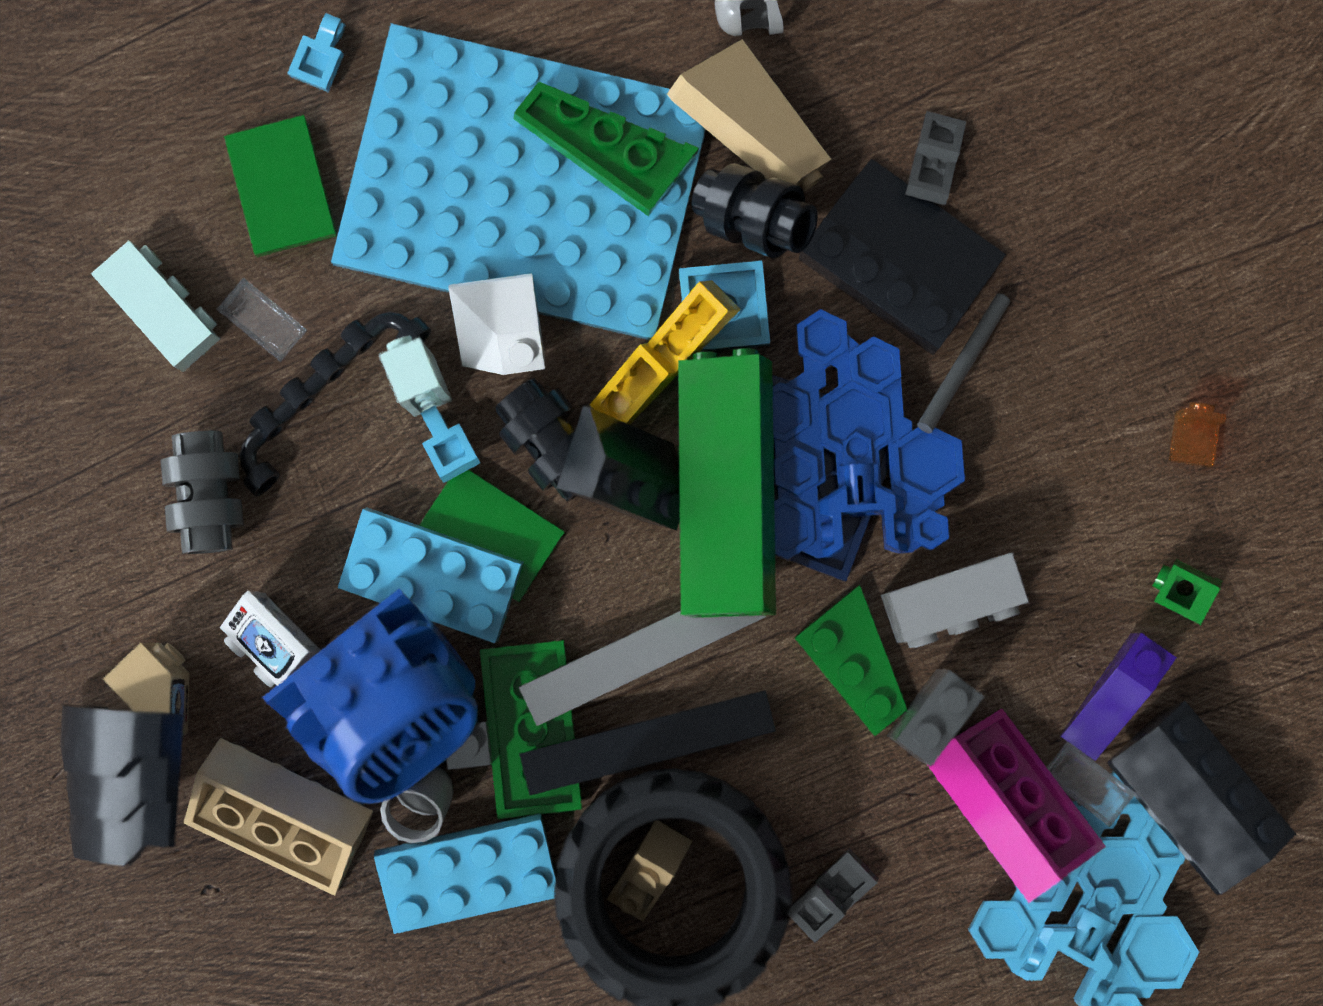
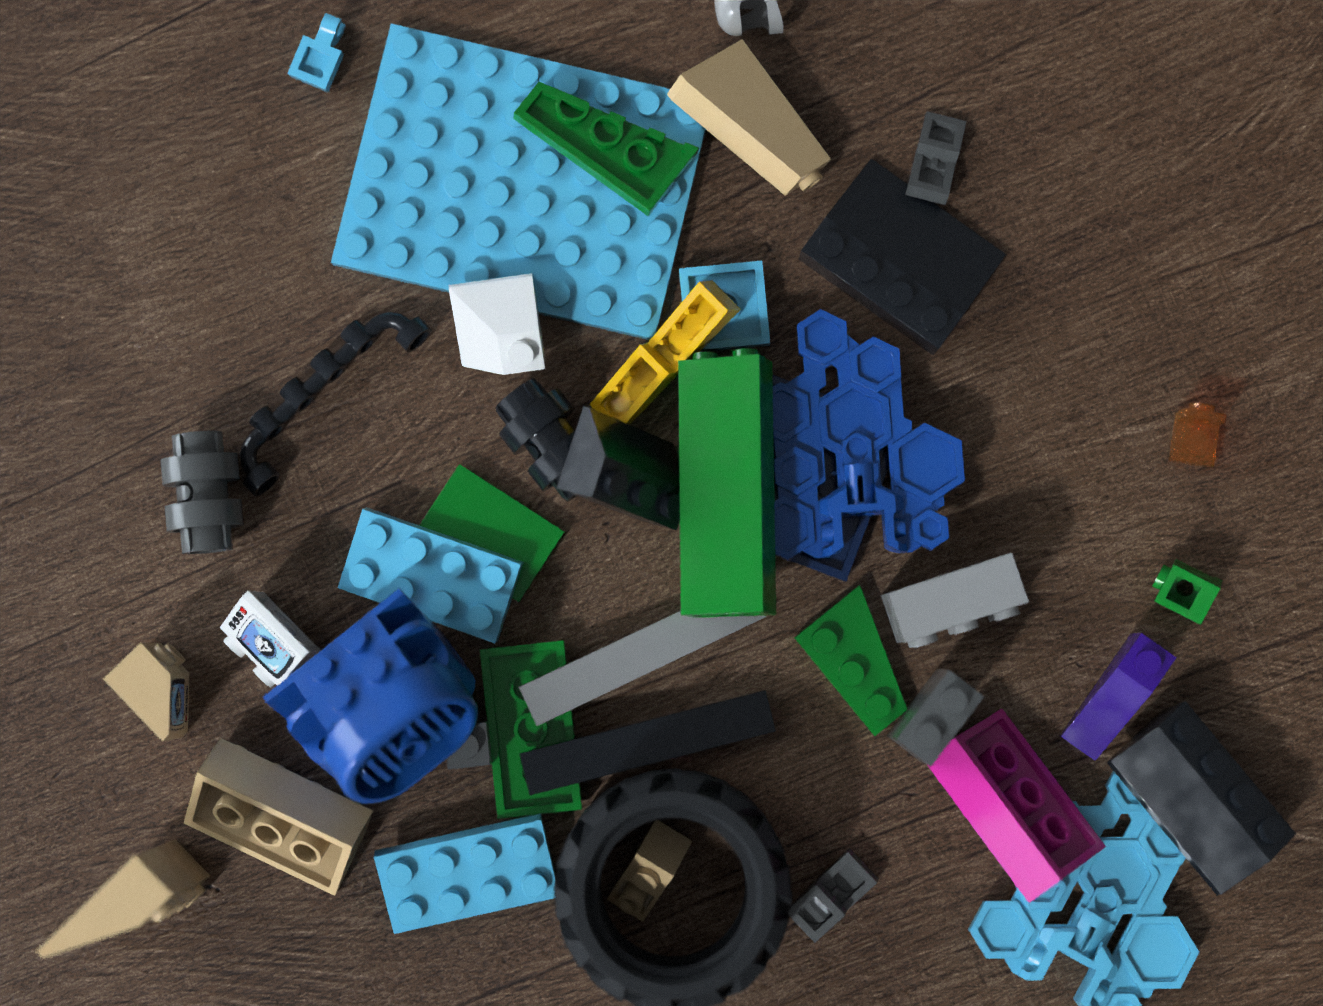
black slope [60,704,183,866] -> none
light aqua brick [91,240,220,372] -> none
clear tile [217,278,308,362] -> none
green tile [224,115,337,257] -> none
light aqua brick [379,336,452,417] -> none
light grey helmet [380,766,454,843] -> none
medium azure plate [421,405,480,483] -> none
black piece [692,163,818,258] -> none
dark grey bar [917,293,1011,433] -> none
clear tile [1047,741,1136,827] -> none
none -> tan slope [36,840,210,958]

